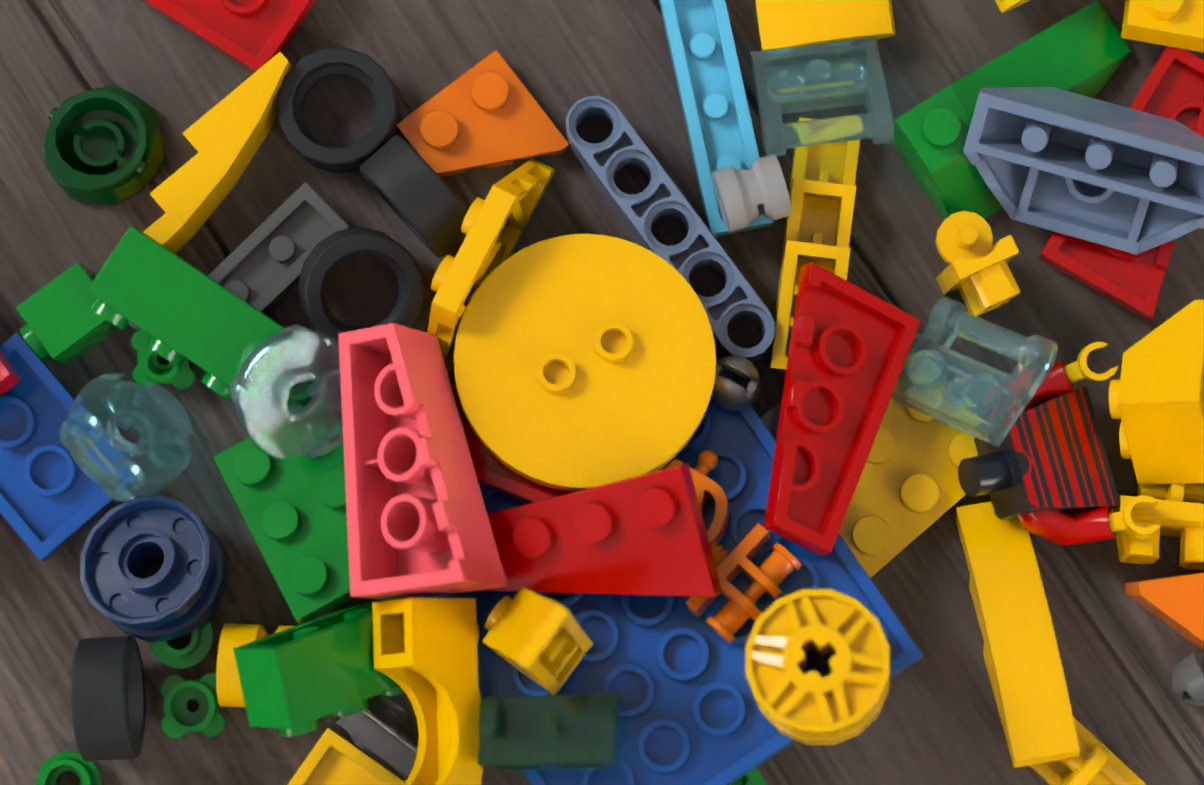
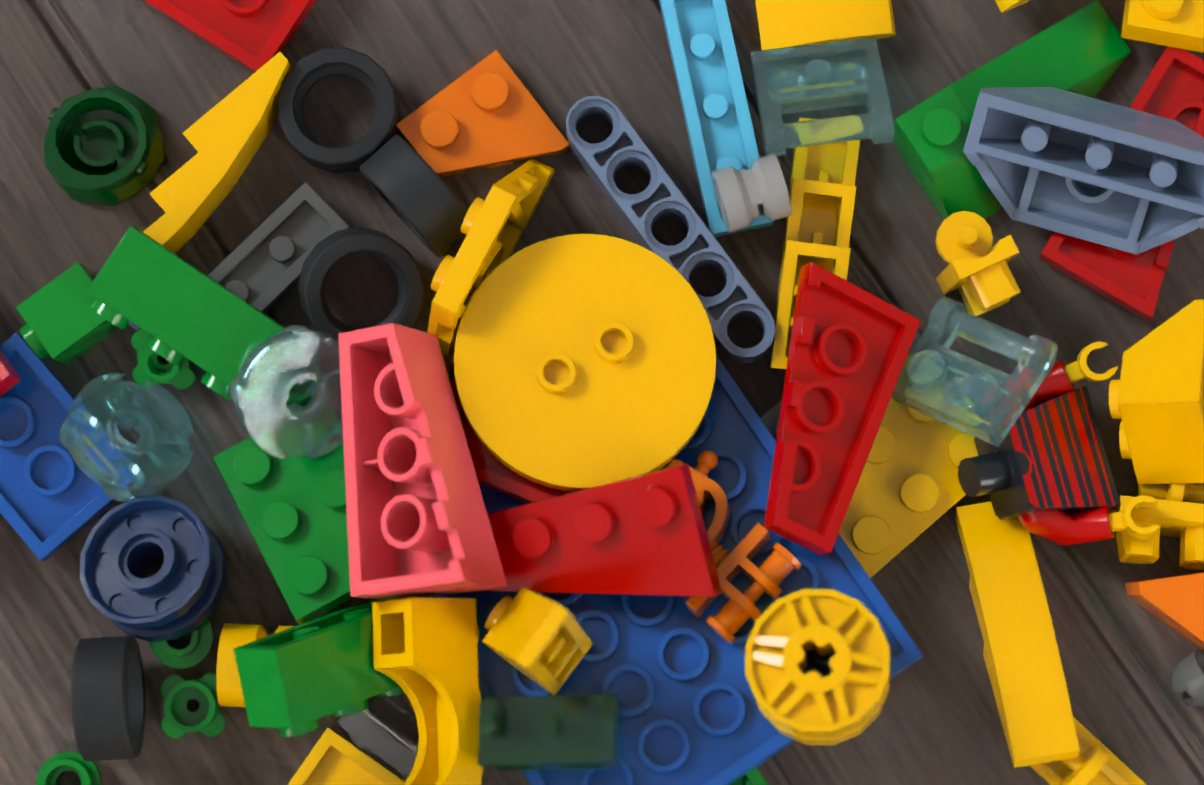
flat silver hinge [711,355,761,410] -> none

